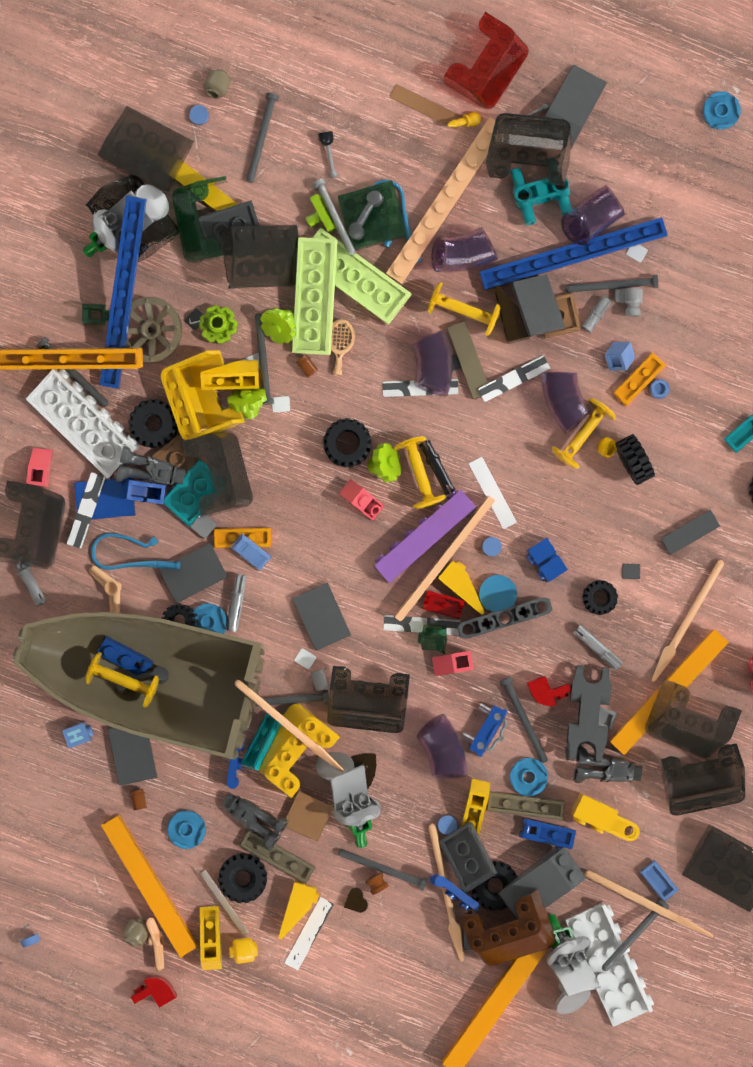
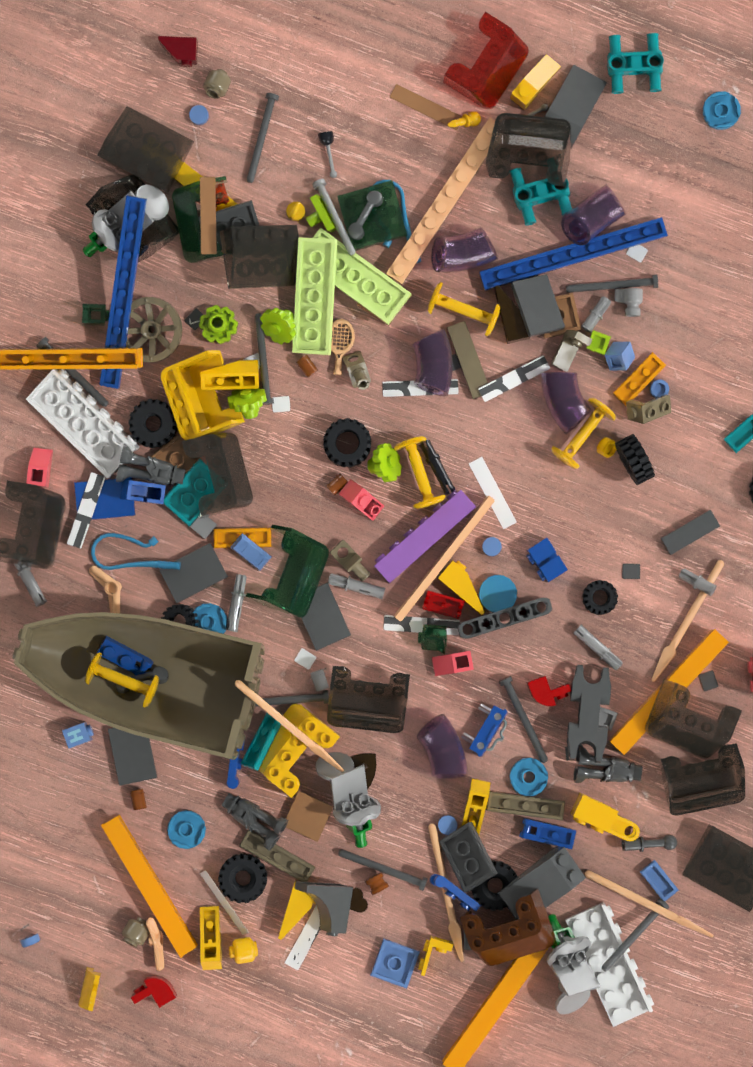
none -> yellow slope [78,967,101,1011]
none -> dark red slope [158,36,198,67]
none -> medium nougat sticker [200,177,217,254]
none -> clear red tile [215,183,230,207]
none -> clear green windscreen [246,524,329,617]
none -> yellow tile [286,202,305,221]
none -> dark grey arch [295,881,353,936]
none -> dark orange piece [326,473,348,495]
none -> light grey axle [328,573,385,599]
none -> dark tan bracket [330,540,370,581]
none -> dark tan bracket [343,351,371,390]
none -> medium blue tile [370,938,420,989]
none -> yellow bracket [418,936,453,976]
none -> yellow slope [510,54,561,110]
none -> bracket [551,330,593,372]
none -> lime tile [586,330,611,355]
none -> teal piece [607,33,664,94]
none -> dark grey pin [622,835,677,852]
none -> dark tan bracket [626,394,671,424]
none -> light grey axle [679,569,717,596]
none -> dark grey sticker [699,670,718,691]

